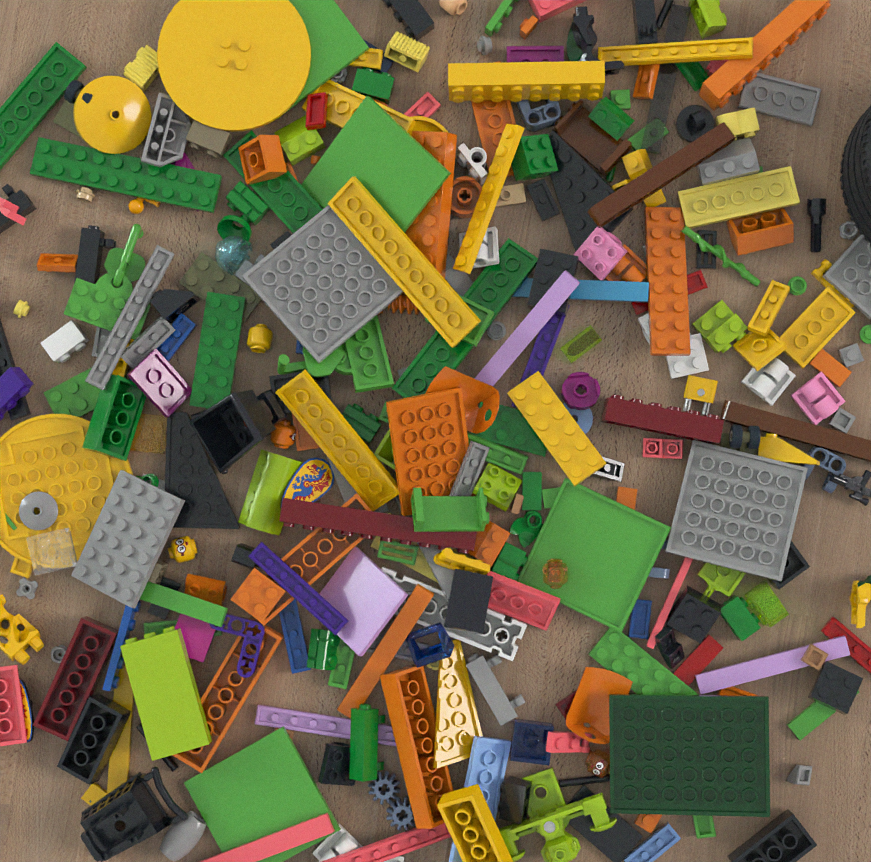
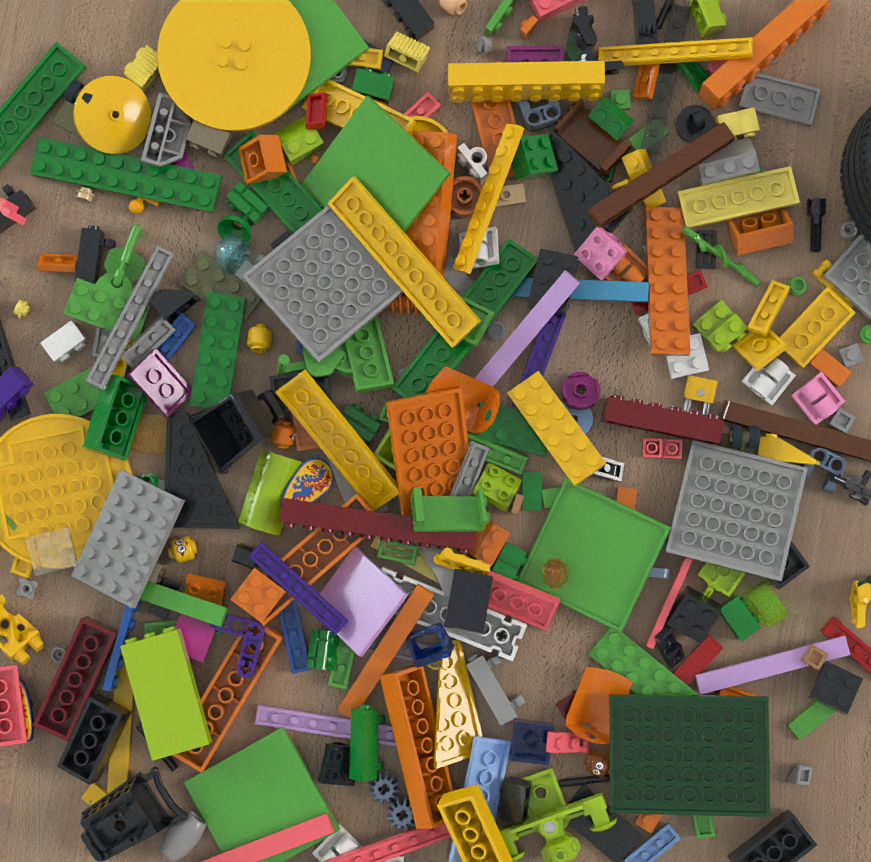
light grey dish [19,492,58,530] -> none
green plate [510,510,543,548] -> none
black plate [526,179,560,222] -> none
clear neon green tile [560,325,602,364] -> none
blue tile [628,599,652,639] -> none

